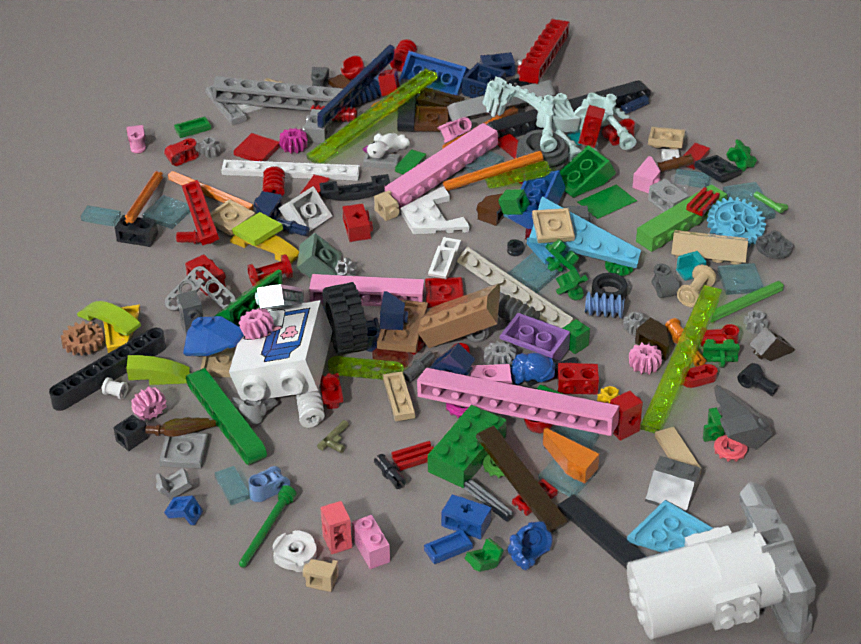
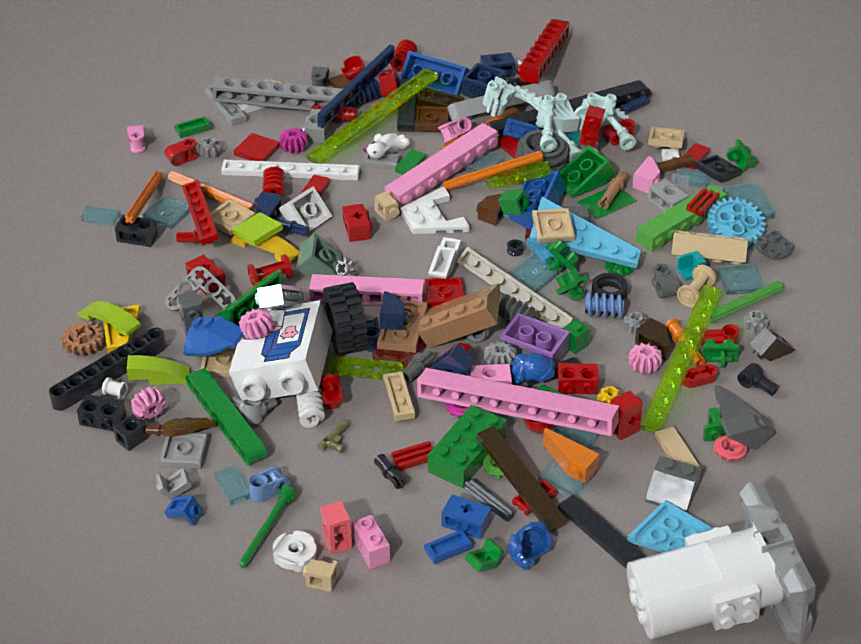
black slope [319,174,390,201] -> none
bright green hose [754,191,788,213] -> none
none -> black brick [77,394,127,432]
none -> blue plate [503,118,539,140]
none -> medium nougat pin [598,170,629,209]

